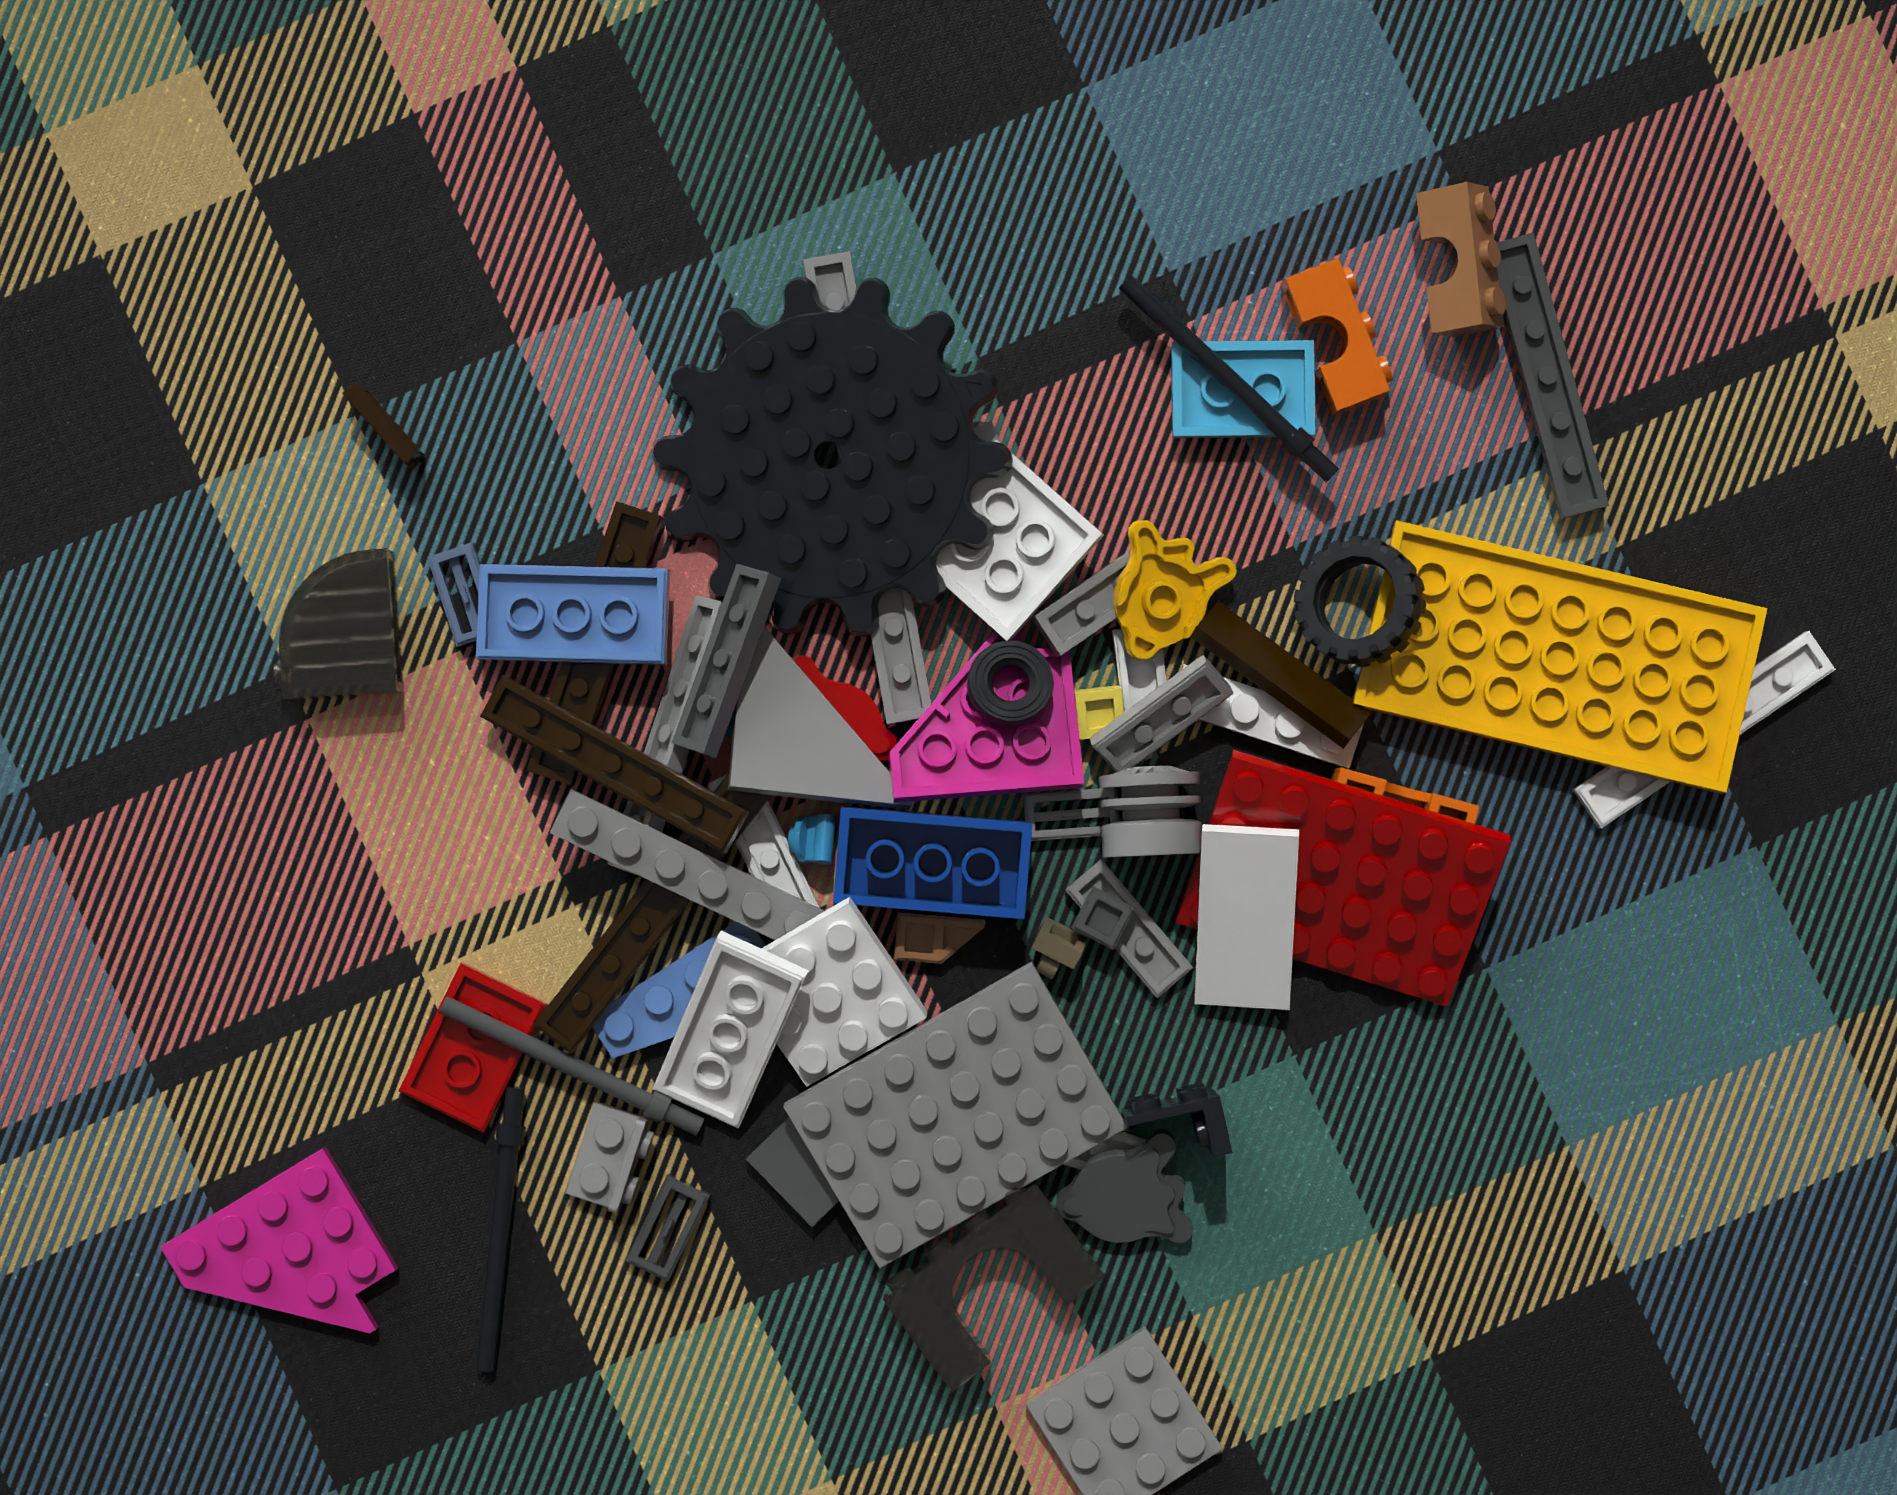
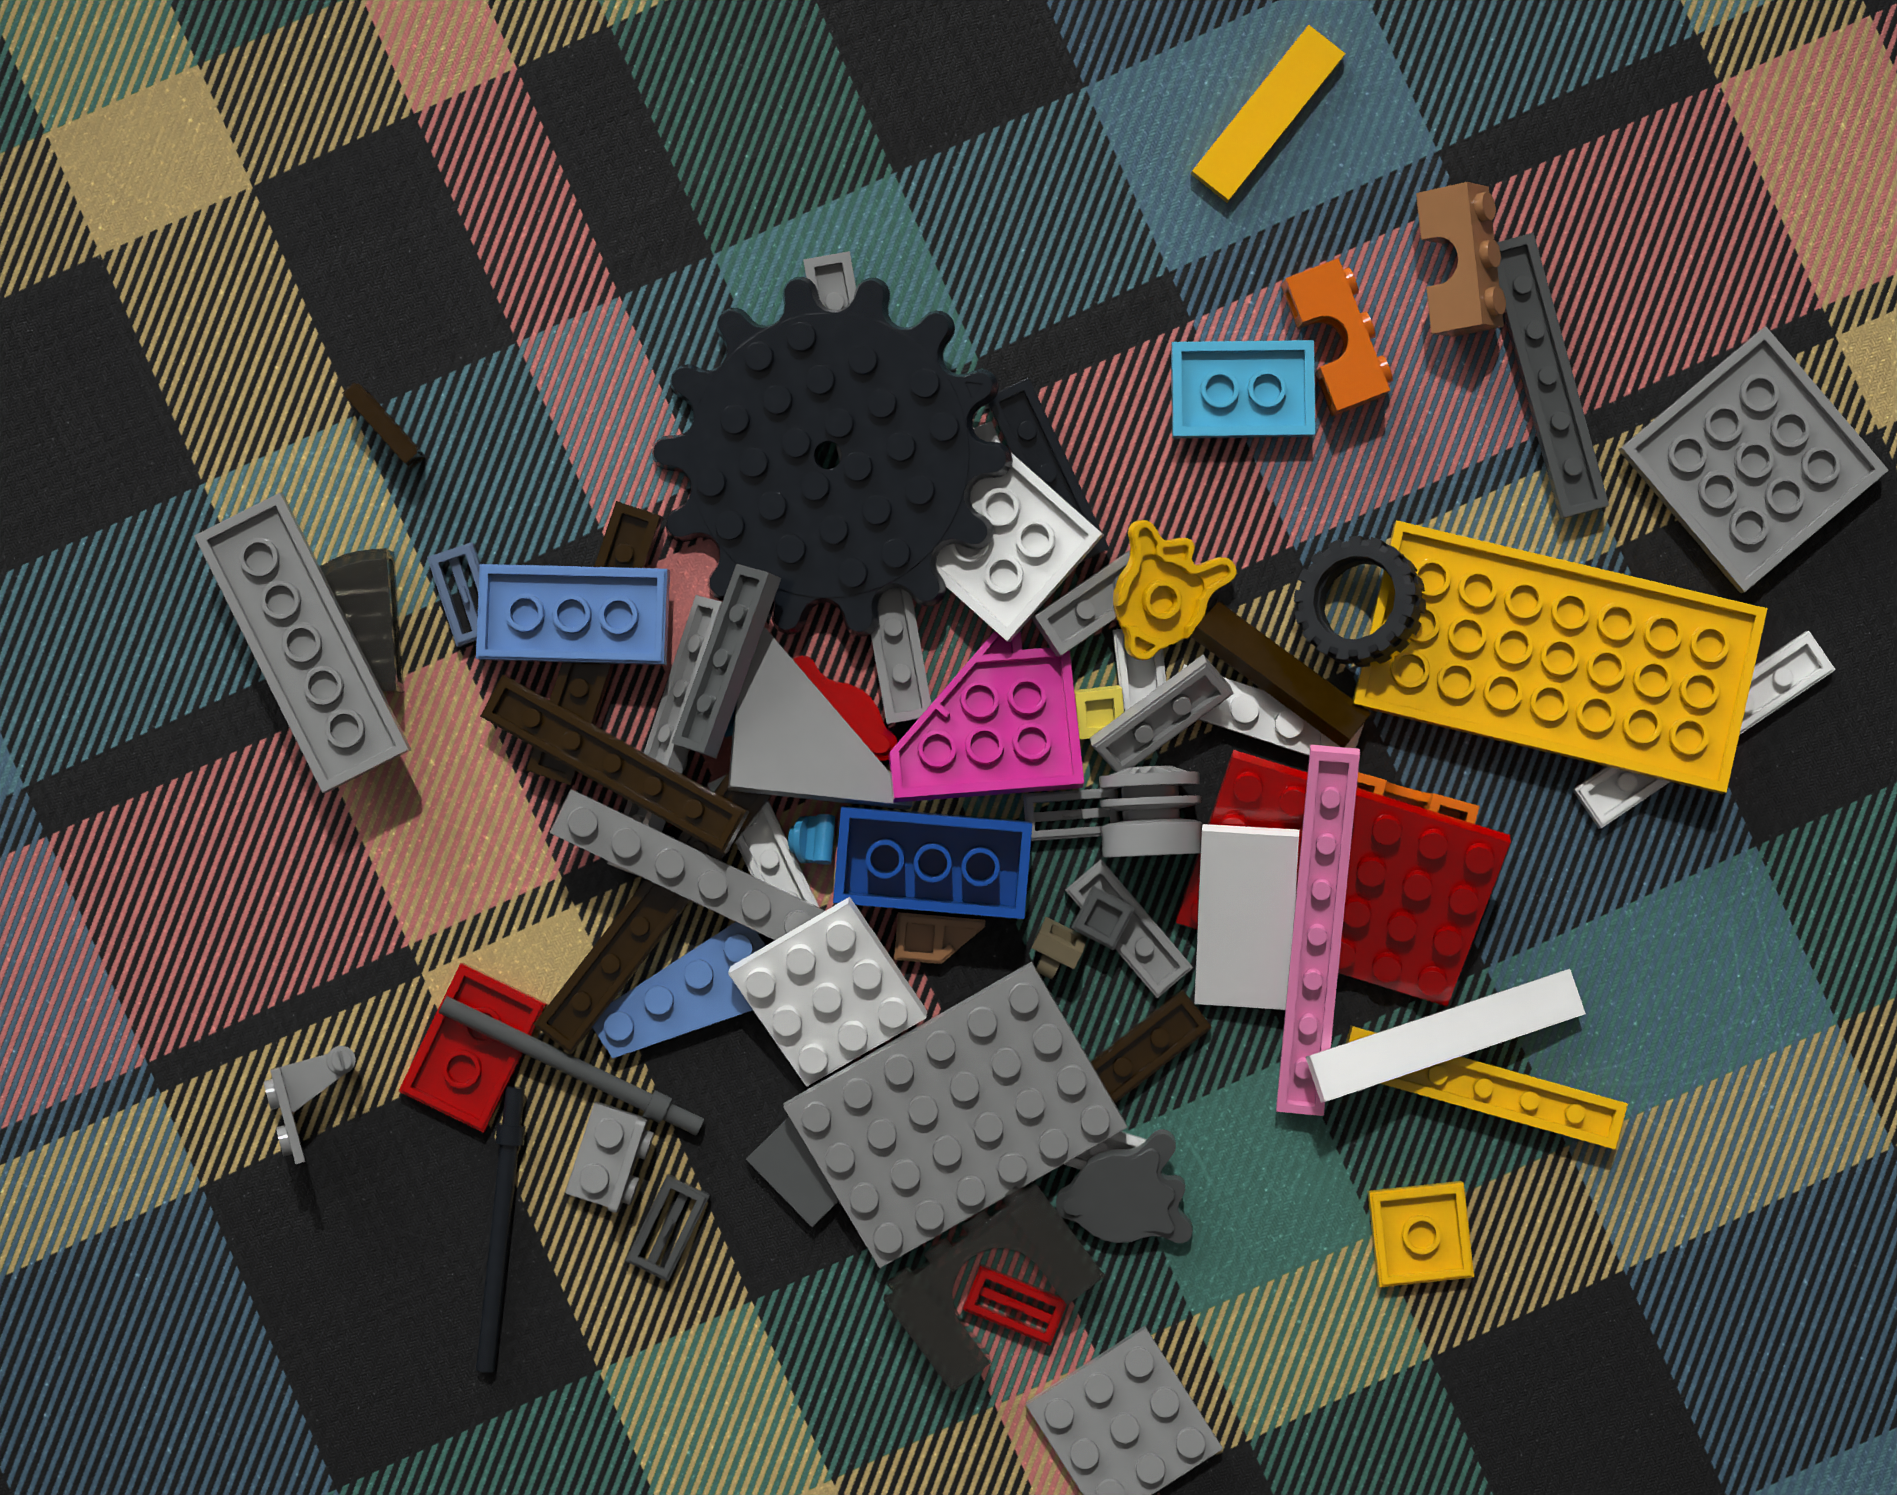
dark pink wing [160,1147,399,1333] -> none
white tile [653,931,809,1128] -> none
black tyre [967,640,1054,727] -> none
black bar [1119,275,1339,483] -> none
black bracket [1121,1083,1233,1157] -> none
none -> light grey plate [194,493,411,793]
none -> light grey plate [263,1046,356,1164]
none -> red tile [962,1264,1068,1346]
none -> black plate [988,378,1109,564]
none -> dark brown tile [1090,990,1212,1103]
none -> yellow tile [1191,25,1346,203]
none -> bright pink plate [1276,745,1360,1116]
none -> white tile [1306,969,1586,1103]
none -> yellow plate [1346,1026,1628,1150]
none -> yellow tile [1367,1181,1474,1287]
none -> light grey plate [1618,326,1889,593]

